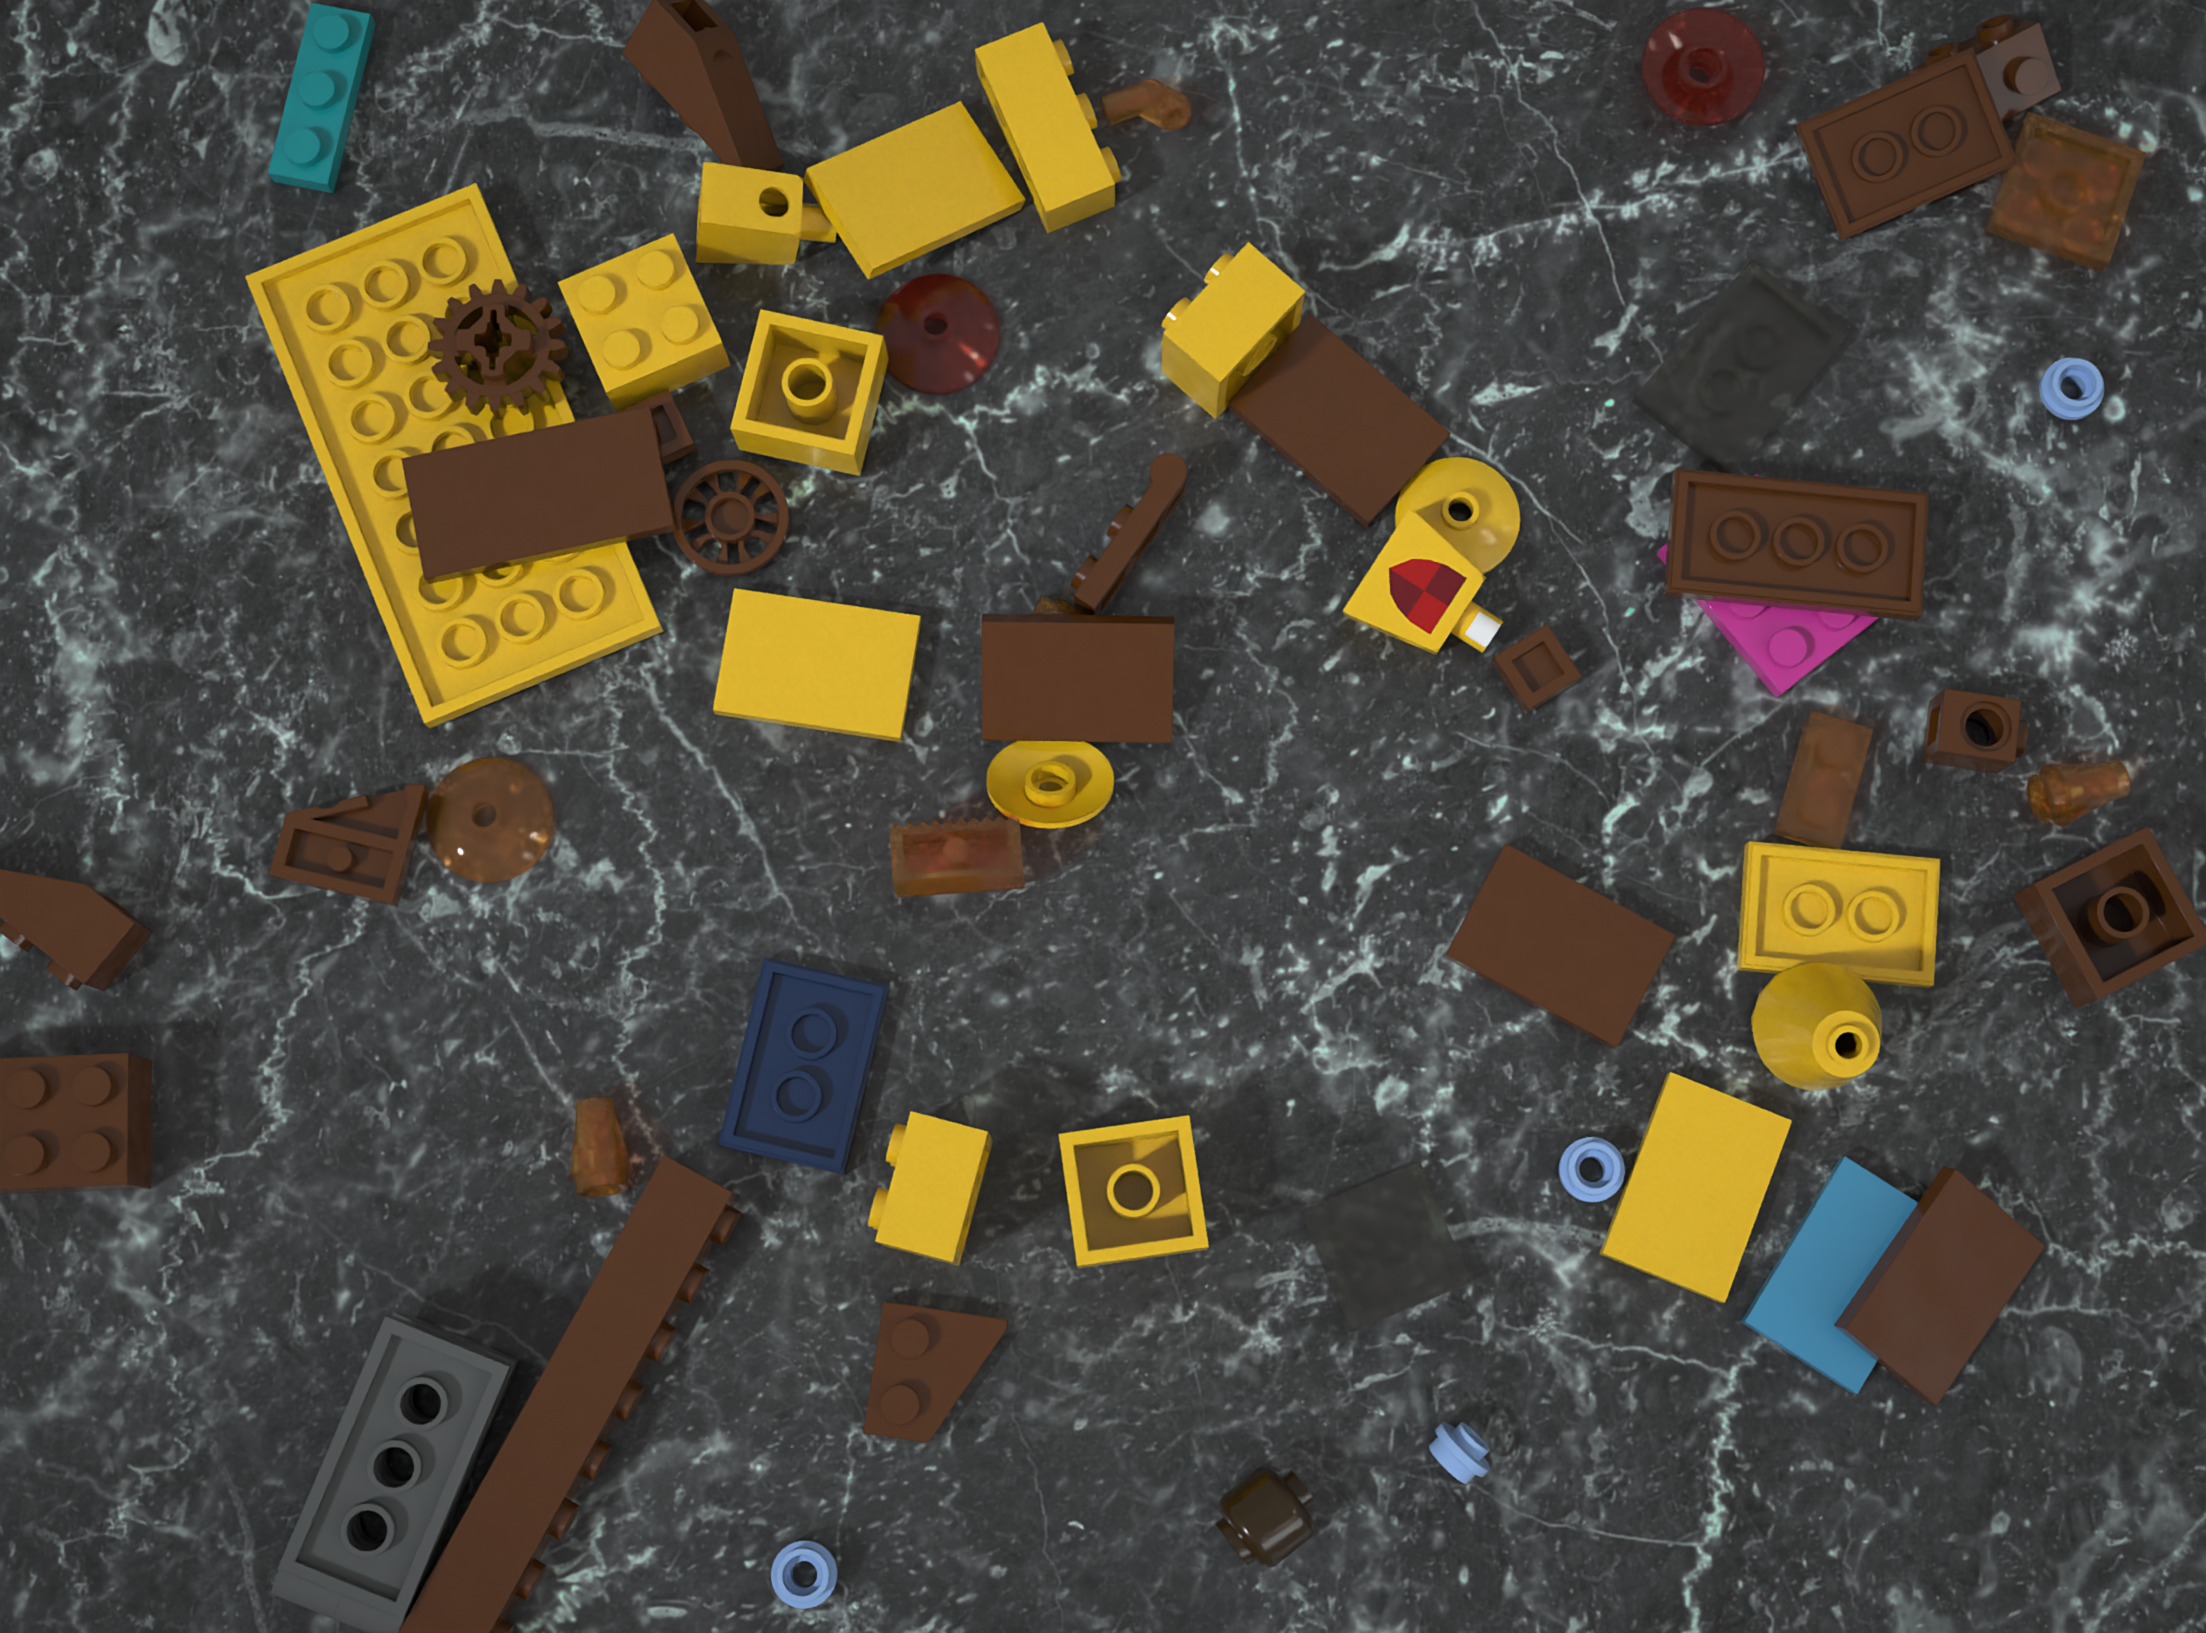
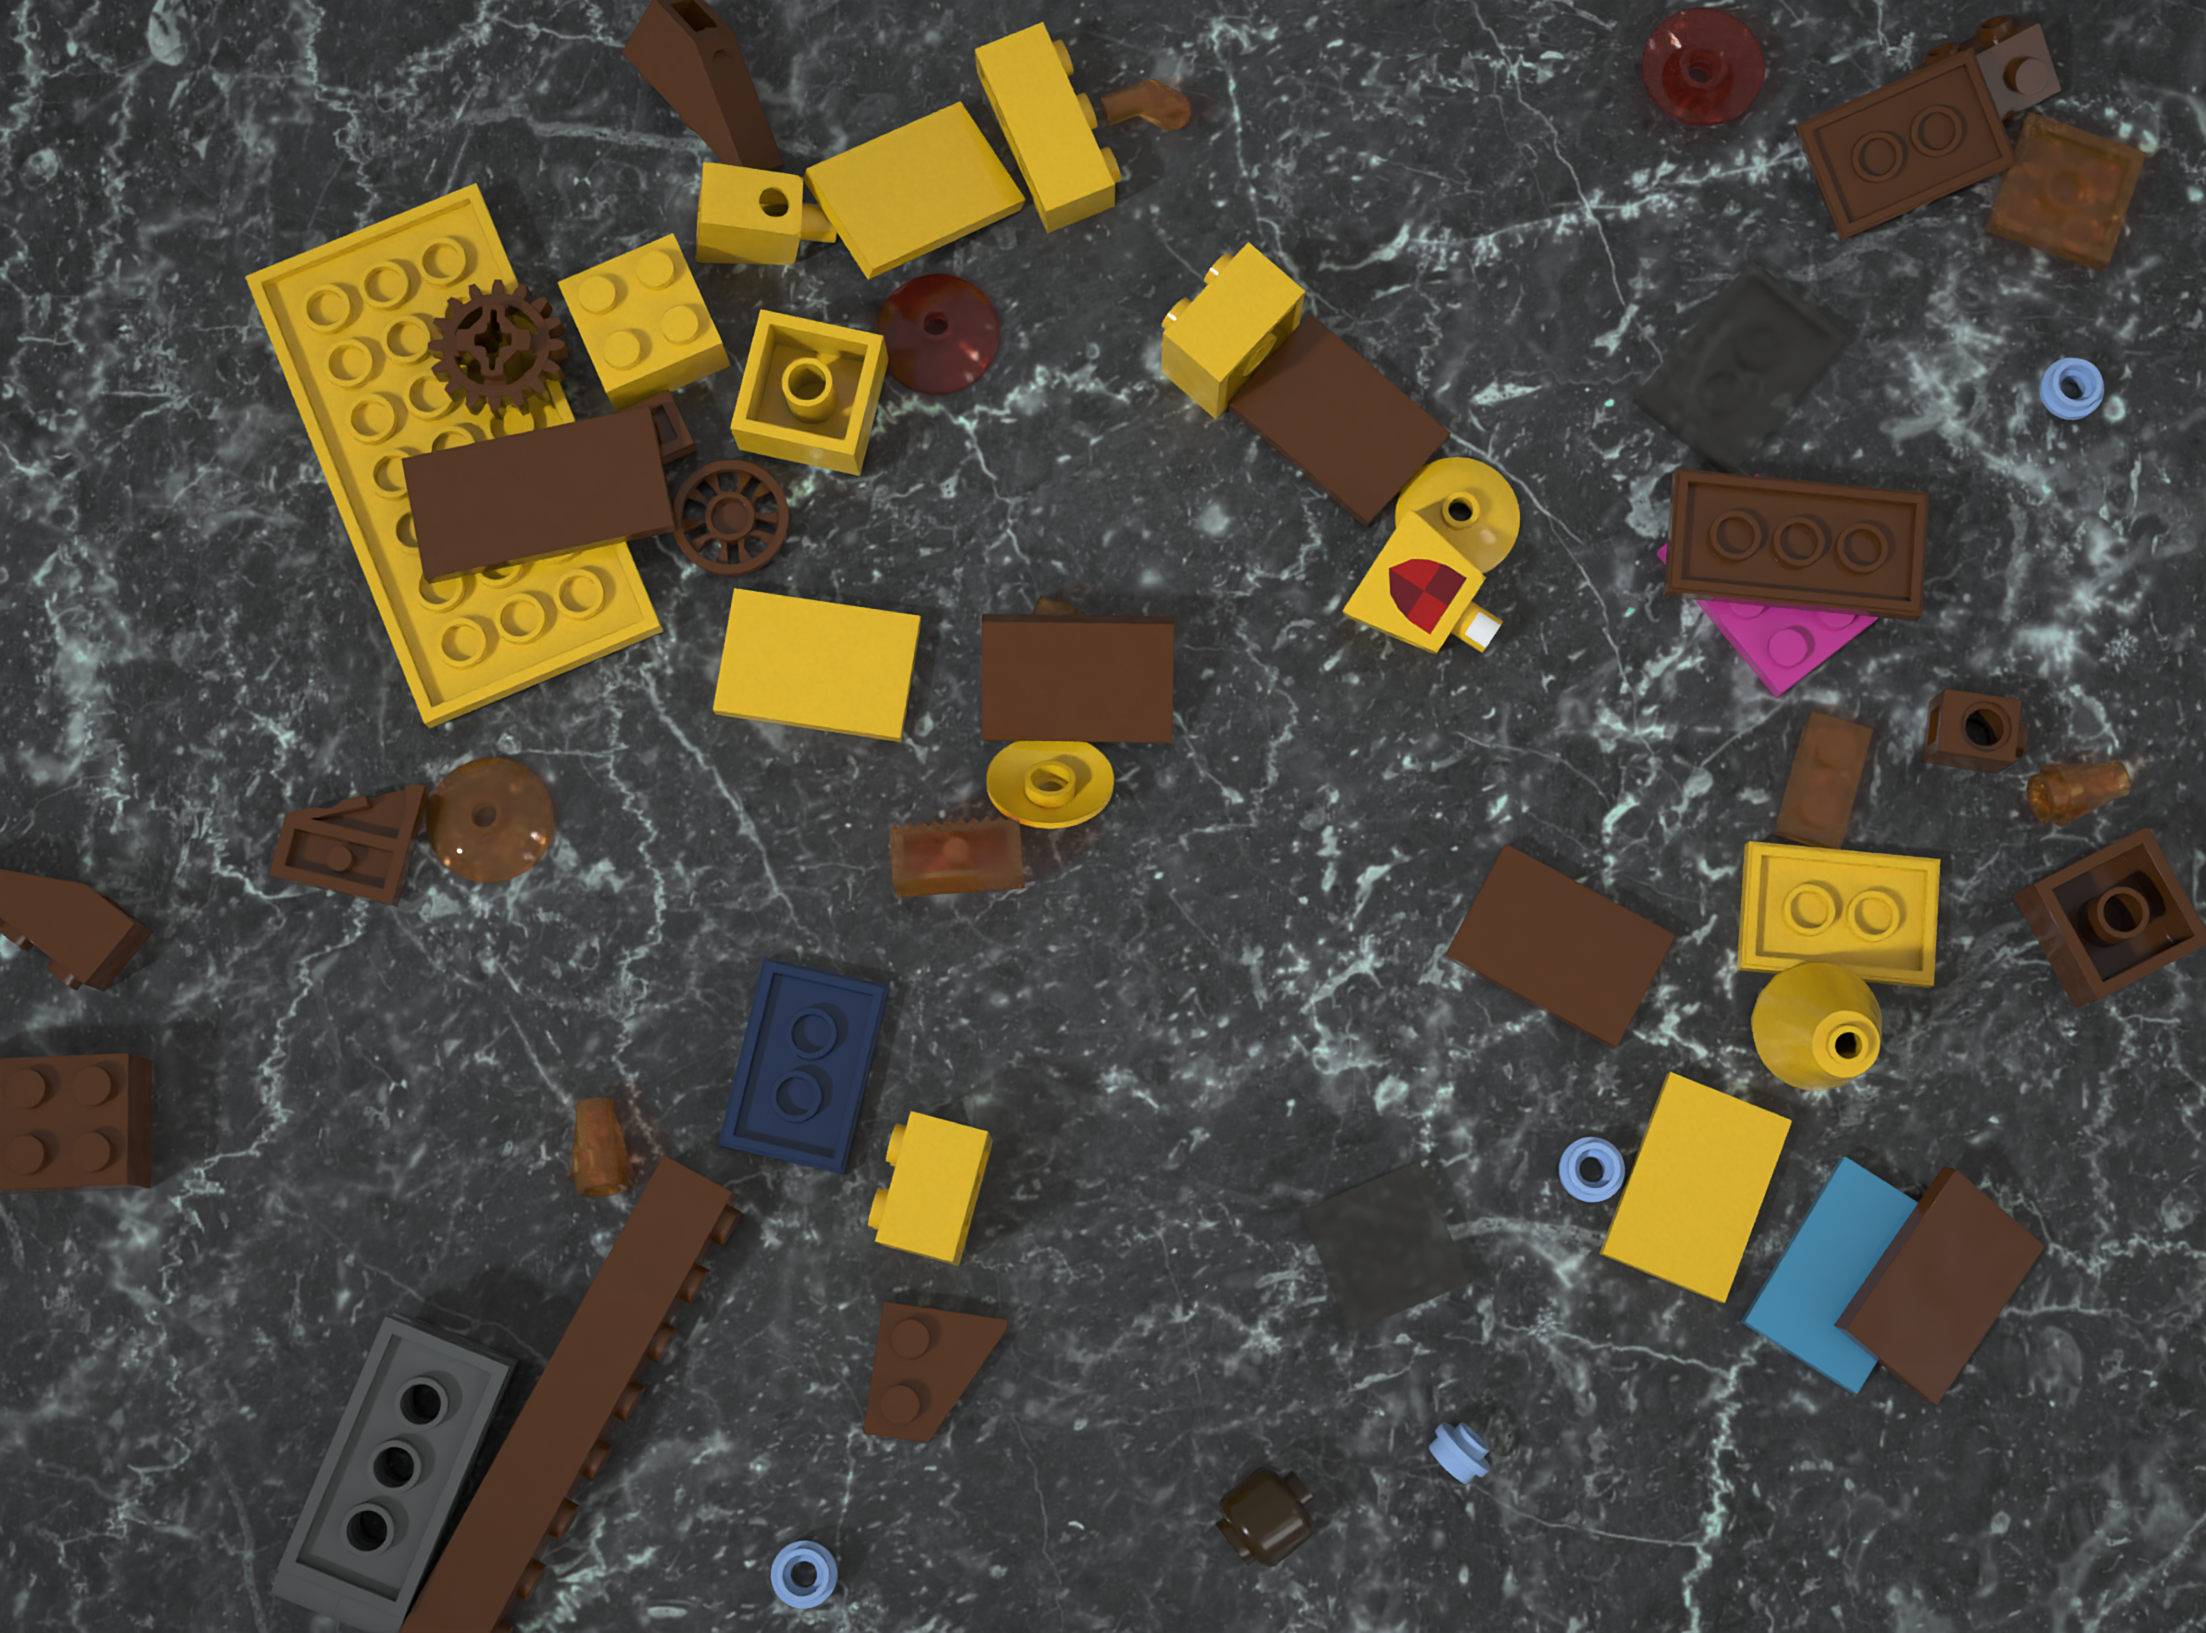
teal plate [268,3,376,193] -> none
yellow brick [1059,1115,1209,1268] -> none
reddish brown plate [1071,453,1187,615] -> none
reddish brown plate [1491,624,1582,714] -> none

